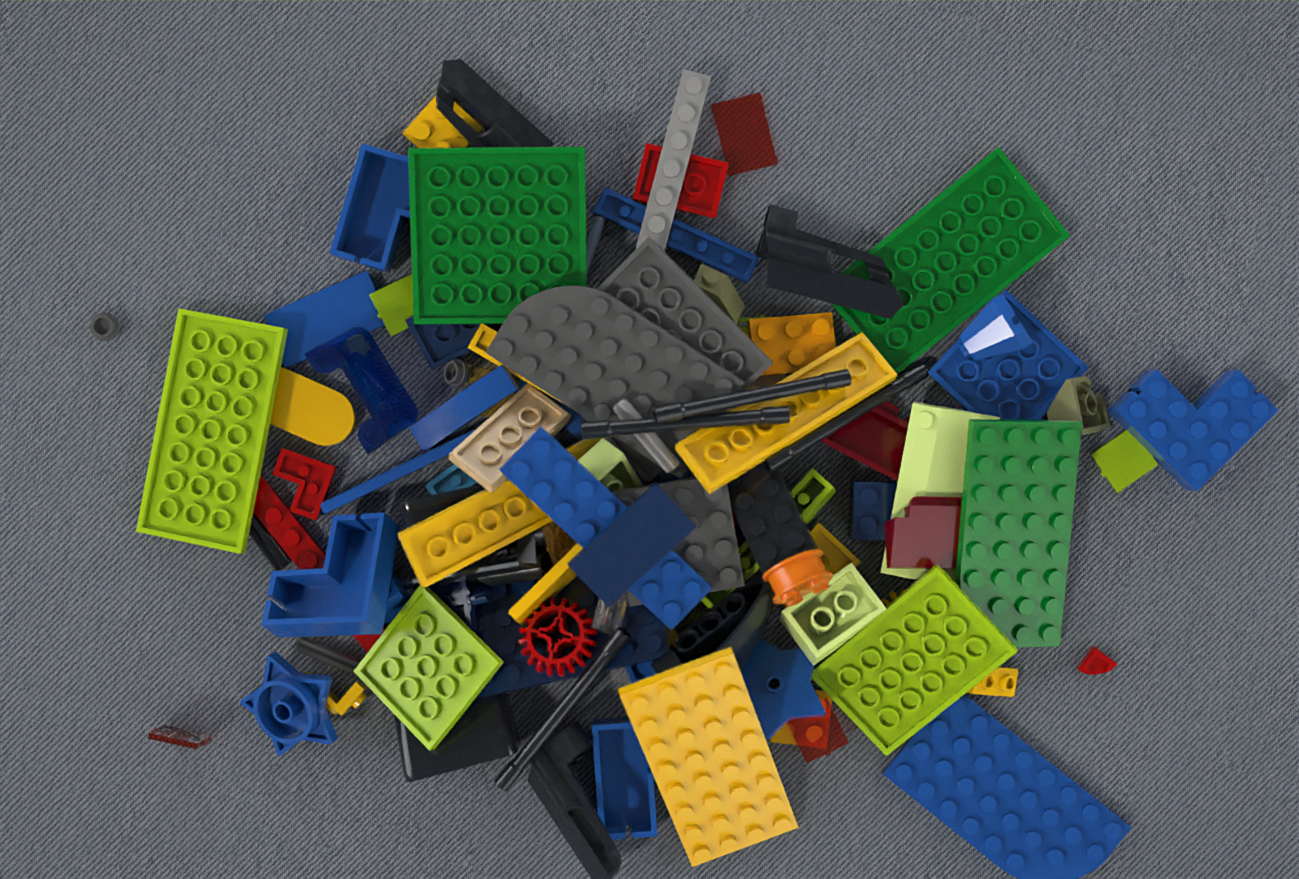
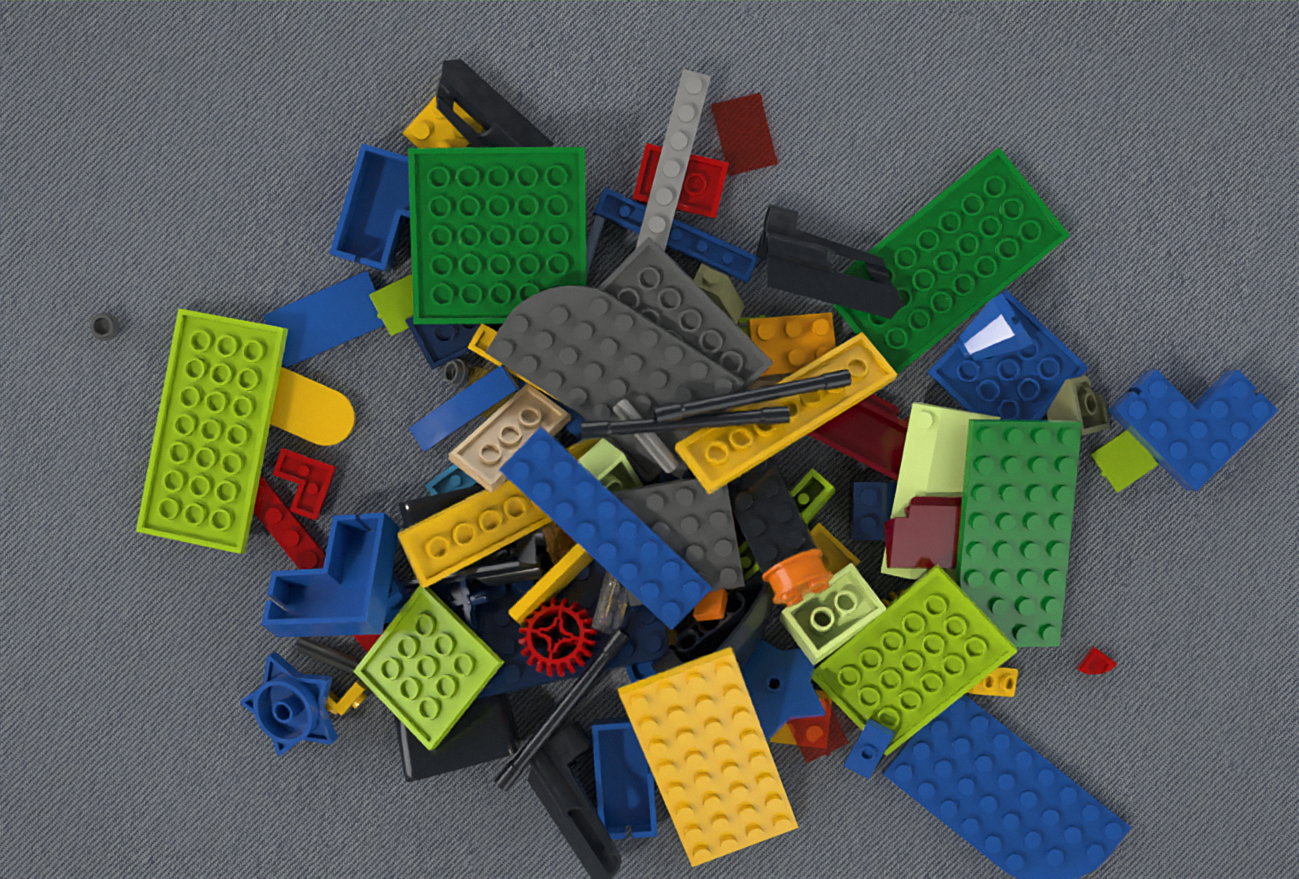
clear red piece [148,725,211,749] -> none
black axle [249,513,289,571] -> none
clear blue windscreen [304,327,418,454] -> none
blue tile [320,430,475,514] -> none
dark blue tile [568,482,696,608] -> none
black piece [761,363,929,473] -> none
none -> orange tile [693,588,728,621]
none -> blue plate [843,718,894,779]

